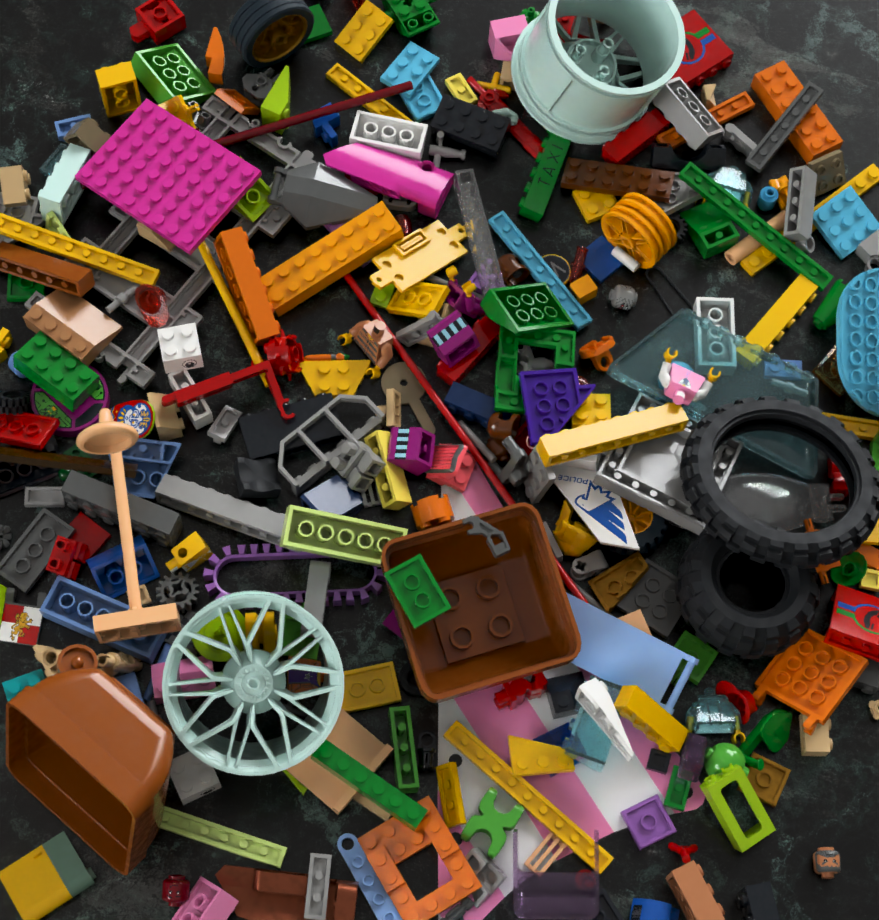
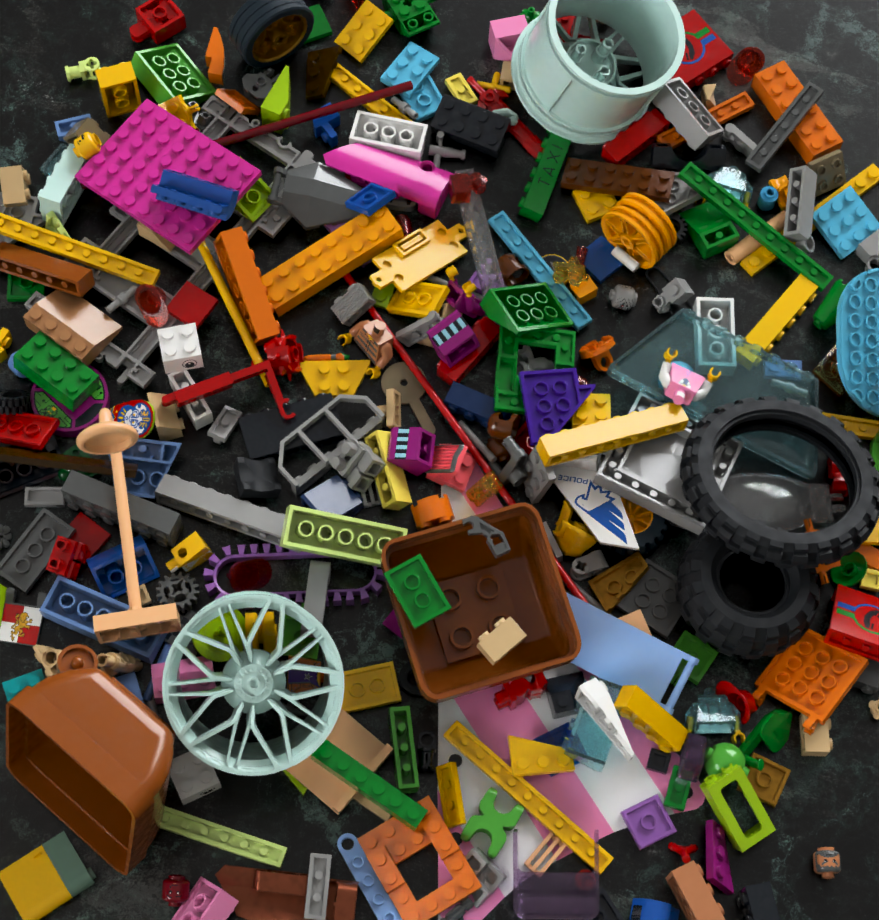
none -> yellowish green connector [65,57,100,82]
none -> yellow head [73,132,102,160]
none -> blue brick [150,169,239,221]
none -> red tile [165,281,219,330]
none -> clear red piece [226,559,272,592]
none -> dark brown wing [306,45,343,101]
none -> light grey brick [330,282,376,327]
none -> blue tile [344,183,396,216]
none -> light grey bar [391,96,419,120]
none -> clear red brick [448,172,487,204]
none -> clear yellow hips [466,470,503,507]
none -> tan brick [476,616,527,665]
none -> clear yellow hips [552,256,589,287]
none -> light grey brick [652,277,695,314]
none -> magenta wing [706,819,734,895]
none -> clear red piece [726,46,765,85]

